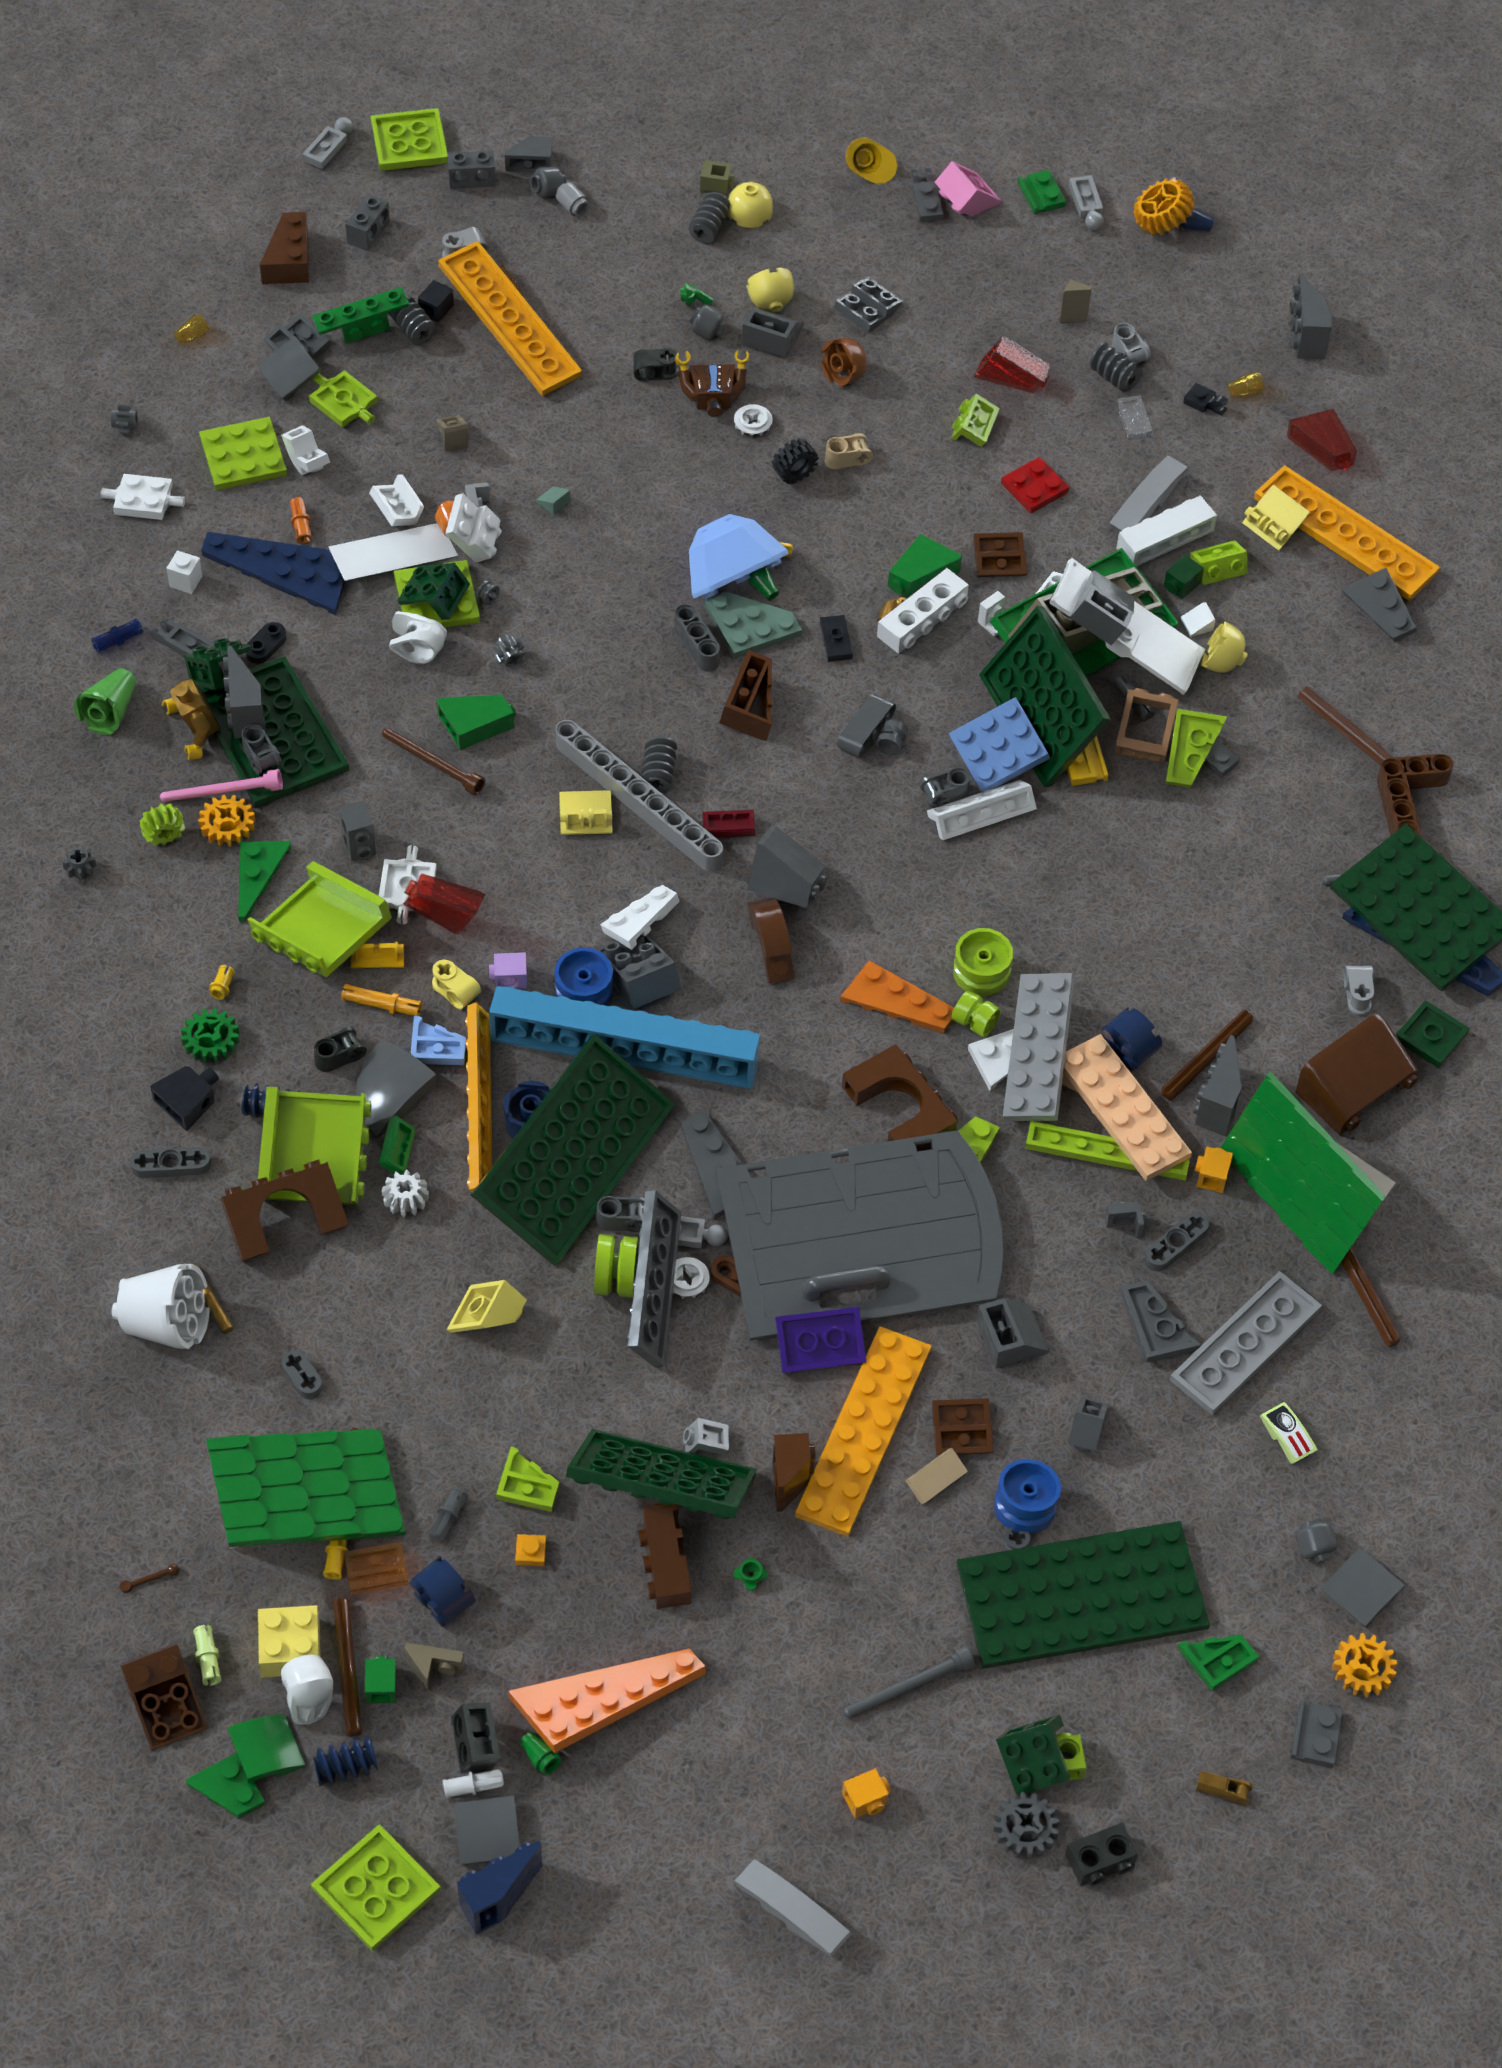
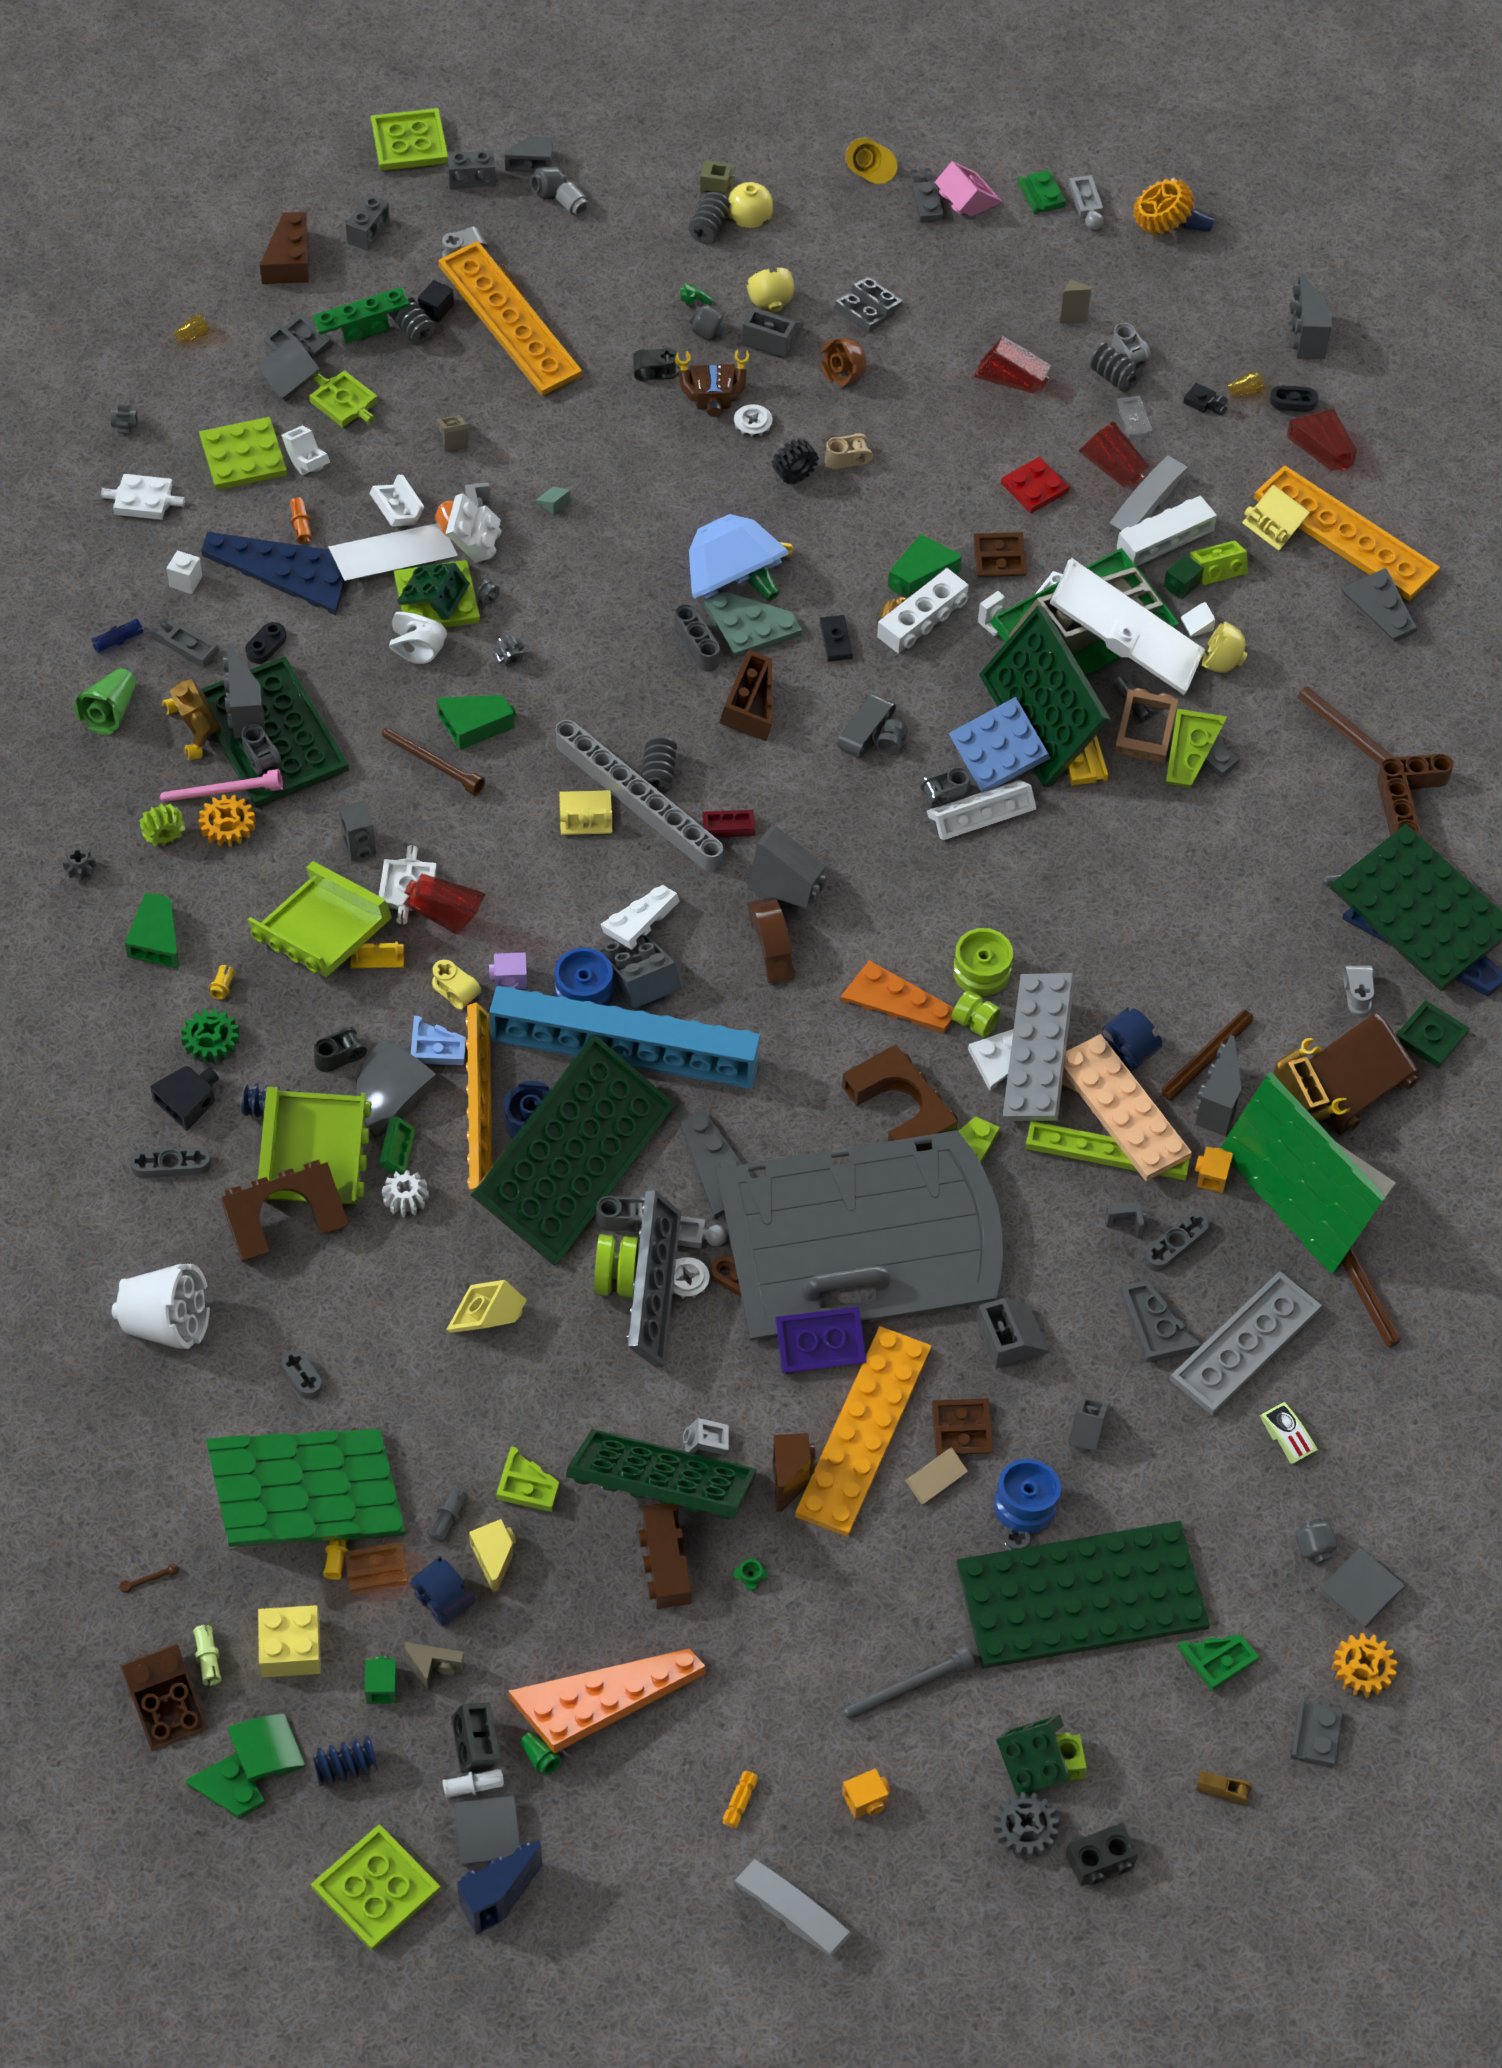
dark green bracket [184,638,252,690] -> none
pearl gold bar [193,1263,234,1334] -> none
green wing [238,841,291,922] -> none
white helmet [281,1655,333,1724] -> none
light grey plate [302,117,353,169] -> none
reddish brown axle [333,1598,362,1737] -> none
light orange pin [341,984,423,1016] -> none
light orange plate [515,1534,546,1566] -> none
lime bracket [951,393,1000,447] -> none
dark grey slope [1070,570,1135,645] -> none
none -> green slope [125,893,179,969]
none -> light yellow slope [469,1519,516,1592]
none -> light orange axle [723,1771,758,1828]
none -> clear red slope [1078,421,1149,487]
none -> black plate [1270,385,1319,412]
none -> pearl gold torso [1273,1038,1350,1122]

